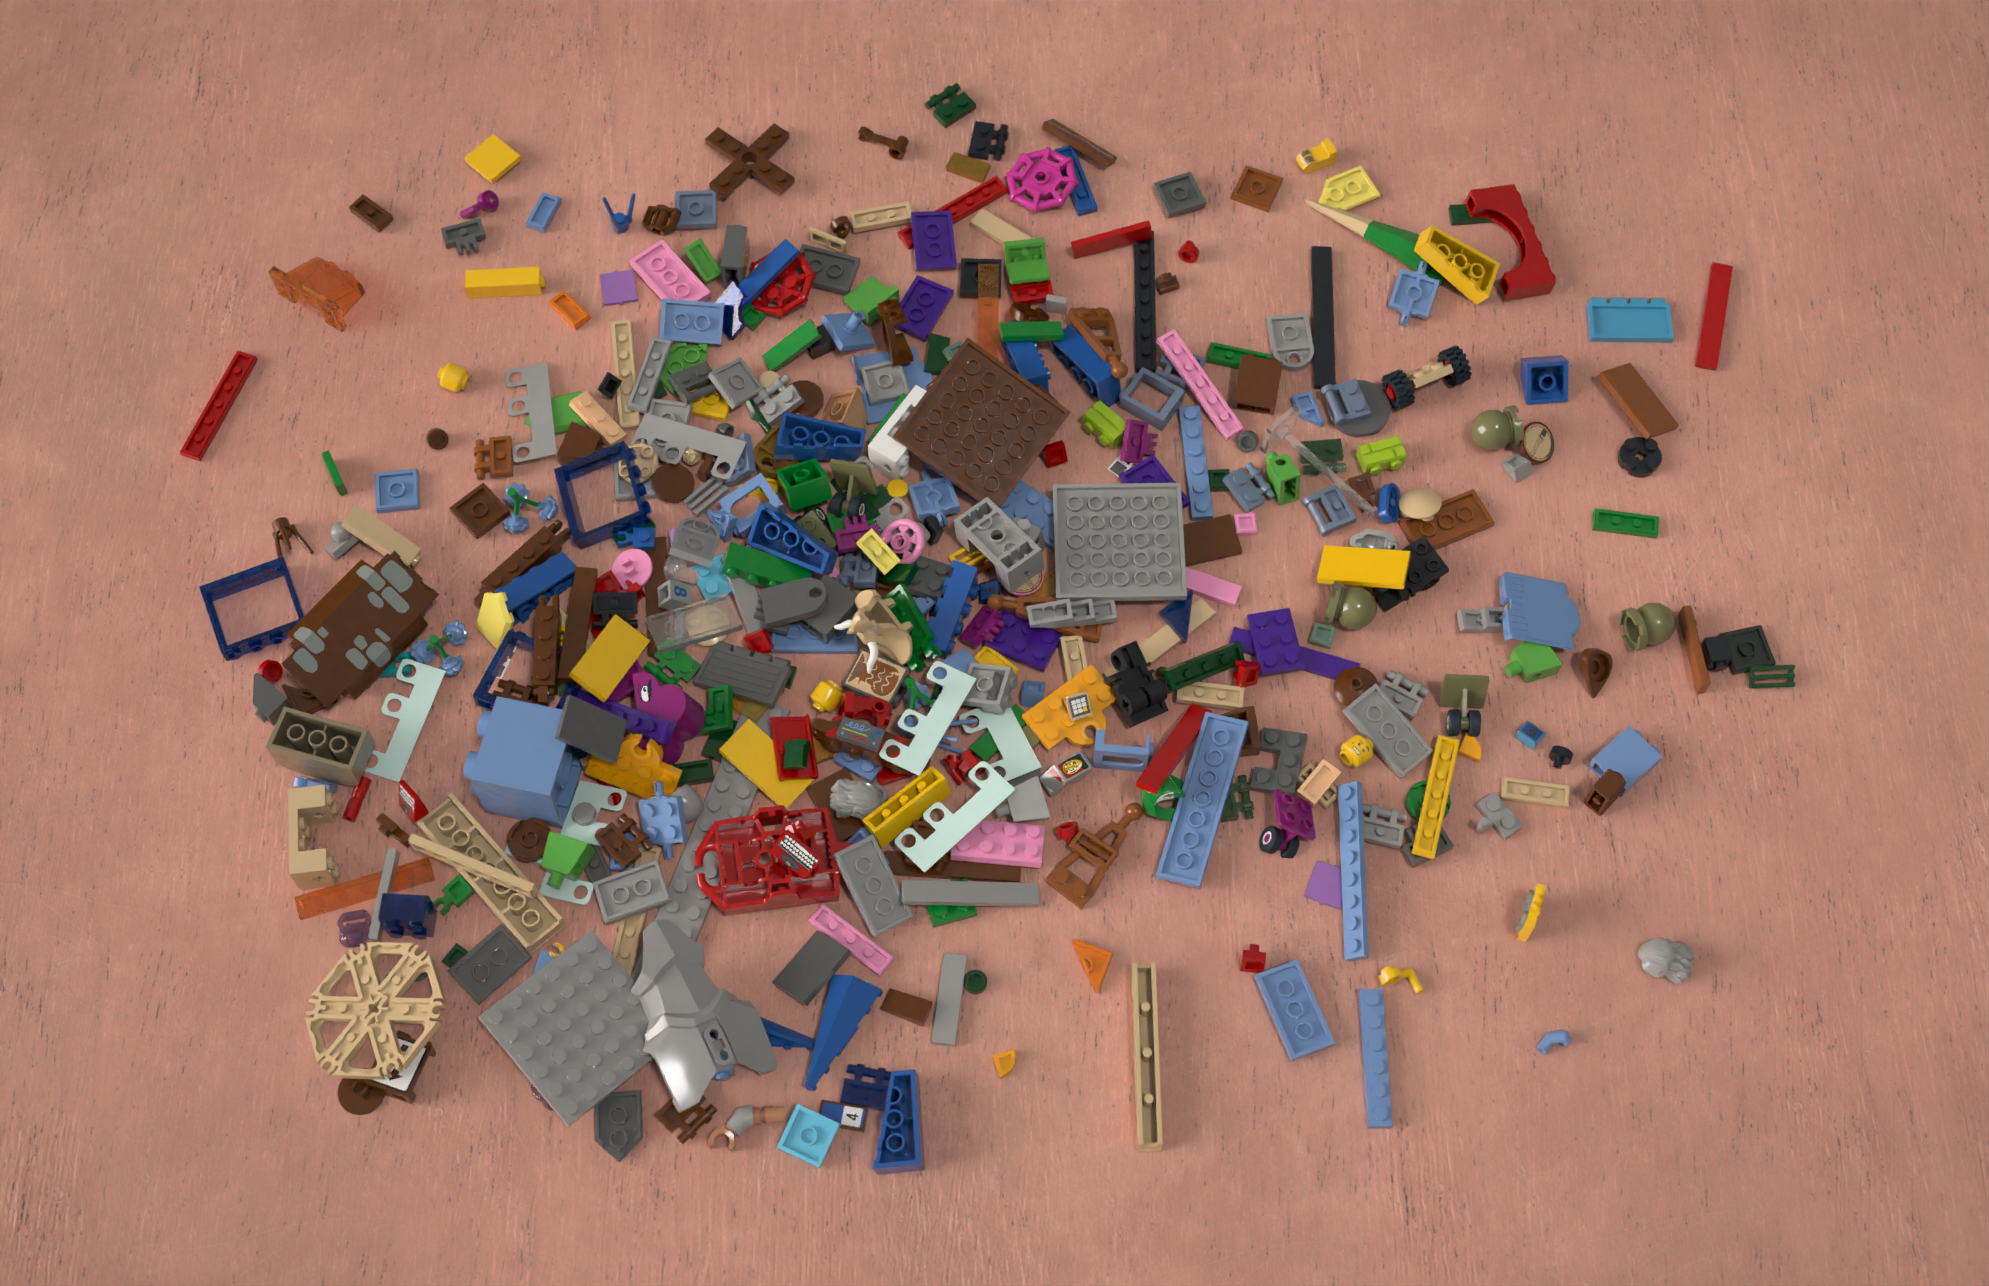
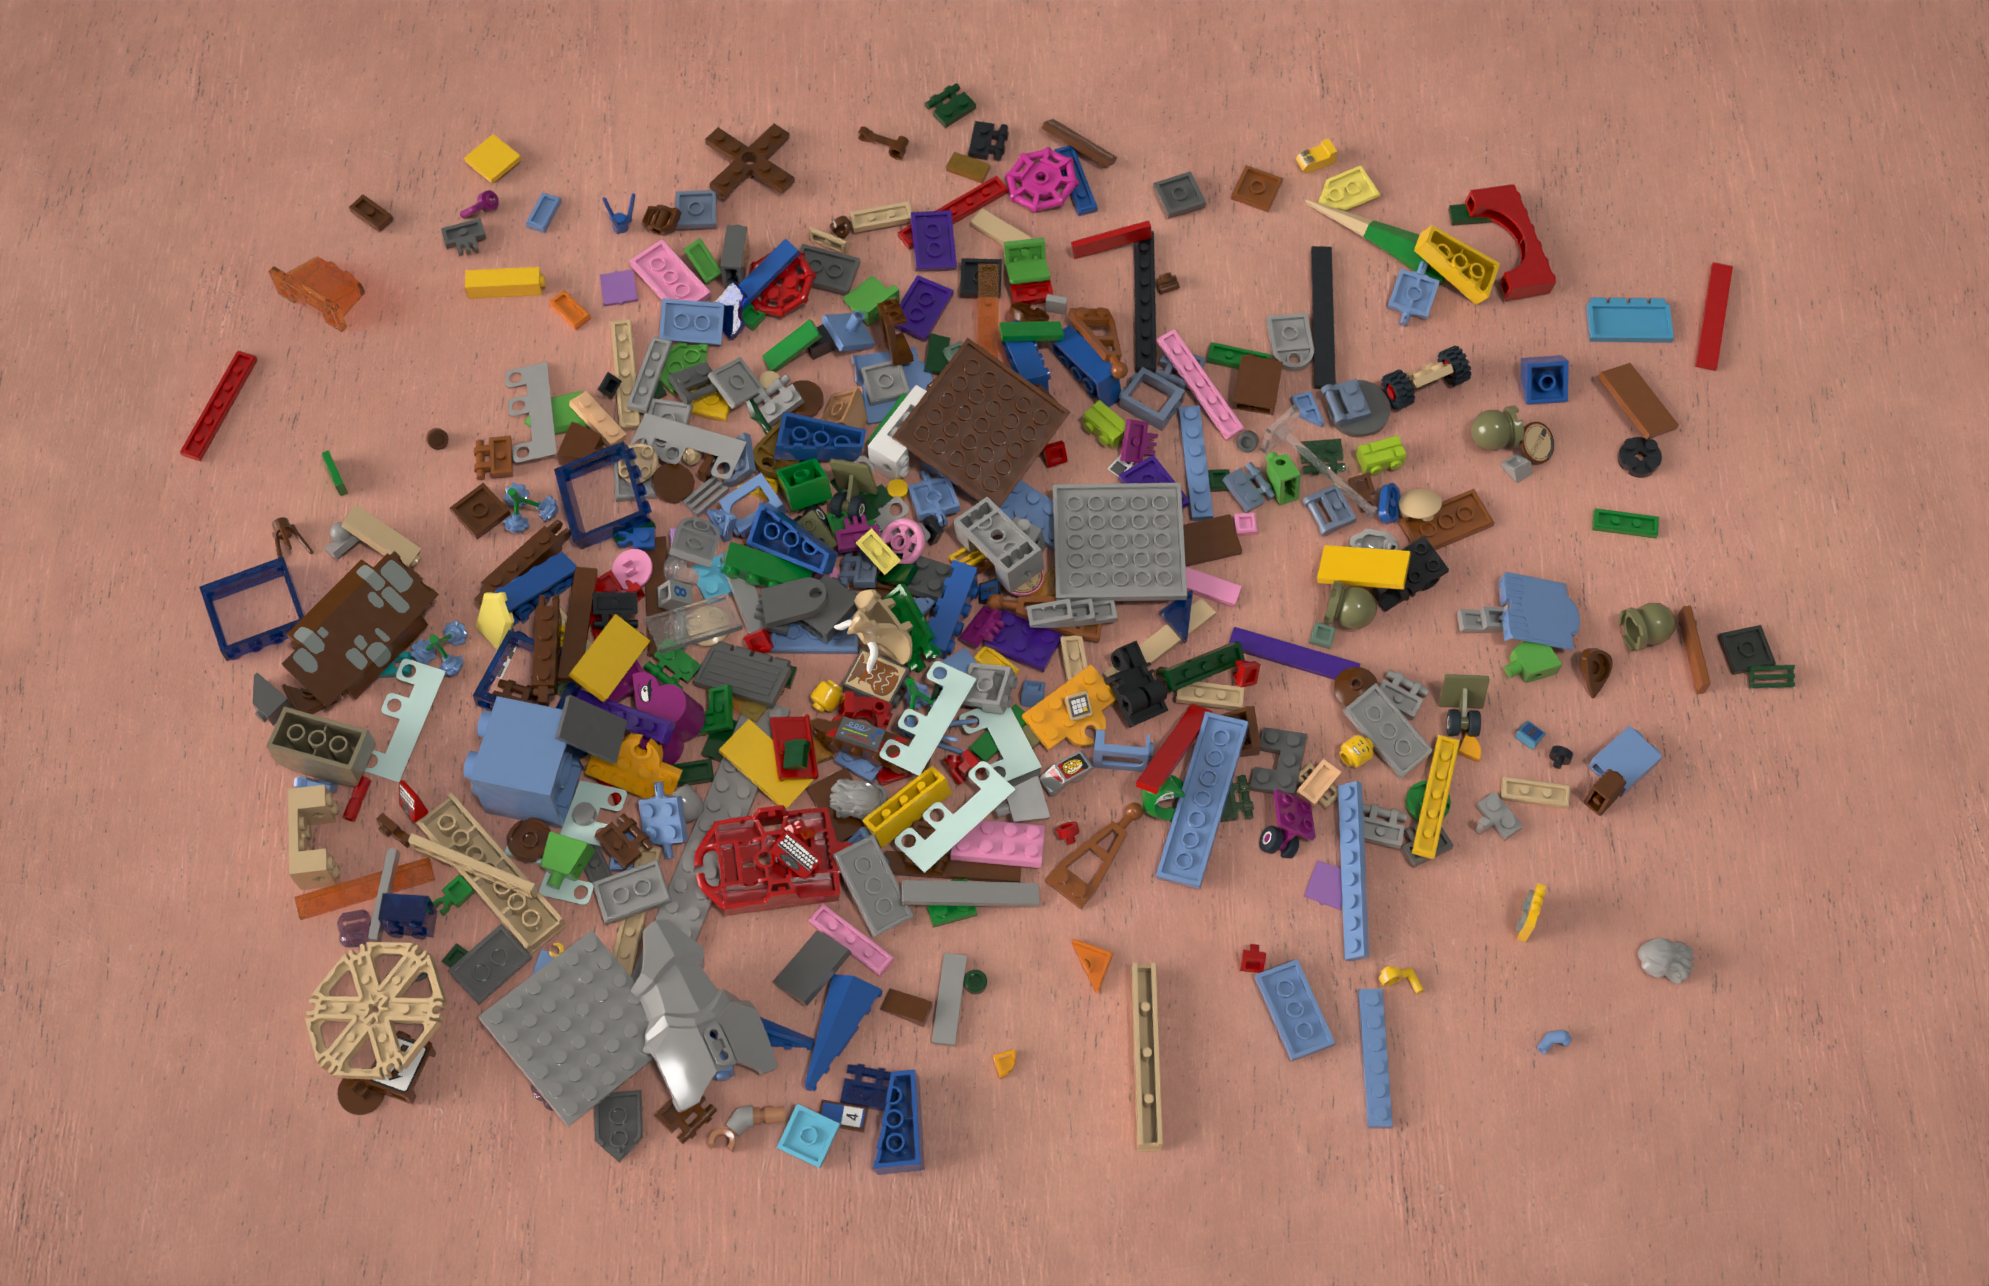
red tile [258,659,283,682] -> none
medium blue tile [375,469,420,514] -> none
yellow head [437,362,470,393] -> none
dark grey hinge [716,422,734,437] -> none
dark orange tile [1069,828,1119,872] -> none
red tile [1178,240,1200,263] -> none
dark purple plate [1246,608,1304,677] -> none
black brick [1701,635,1733,671] -> none

